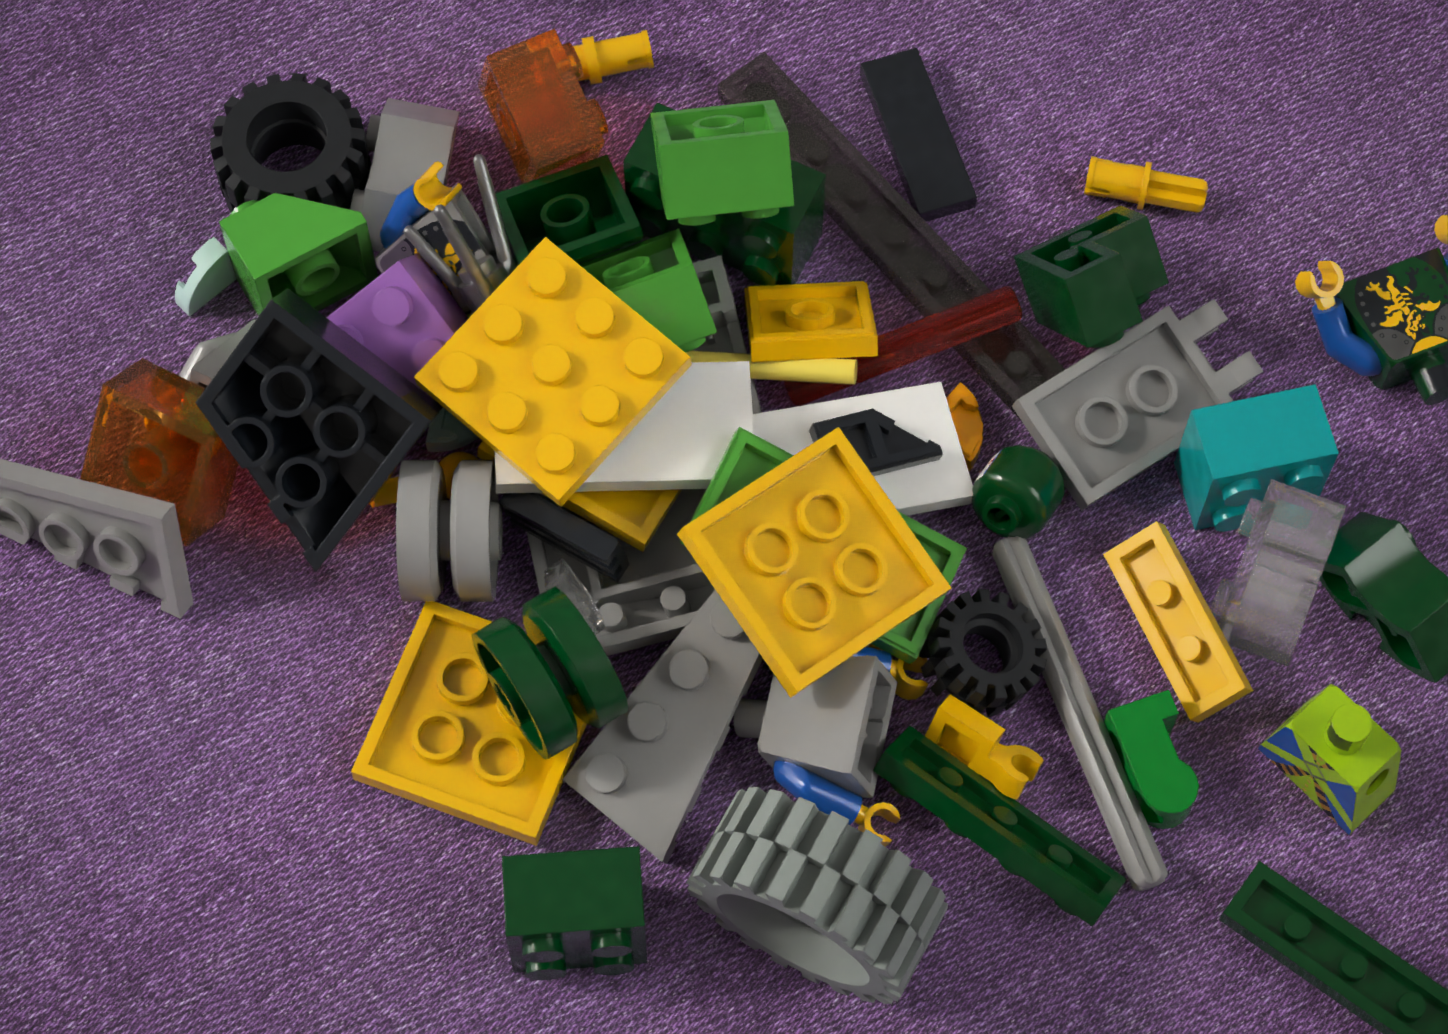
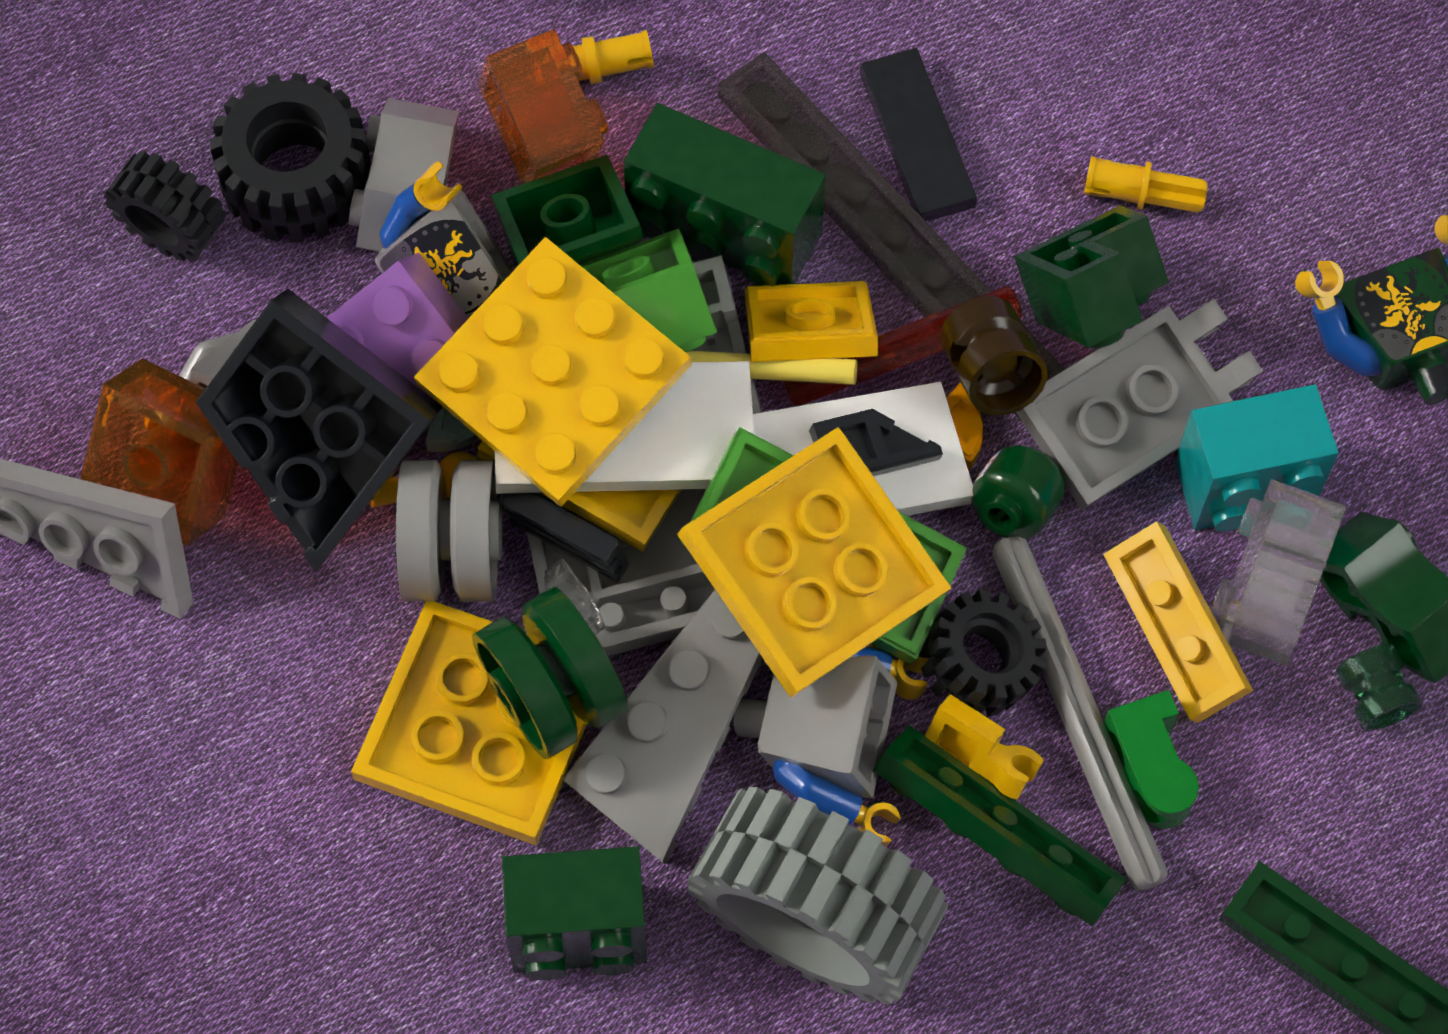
light aqua tile [175,237,236,317] -> none
bright green slope [219,193,378,316] -> none
flat silver plant [403,154,517,314] -> none
bright green slope [650,100,794,226] -> none
lime torso [1258,684,1402,835] -> none
none -> black tyre [104,151,226,261]
none -> dark brown wheel [940,296,1048,415]
none -> clear green wheel [1336,644,1423,732]

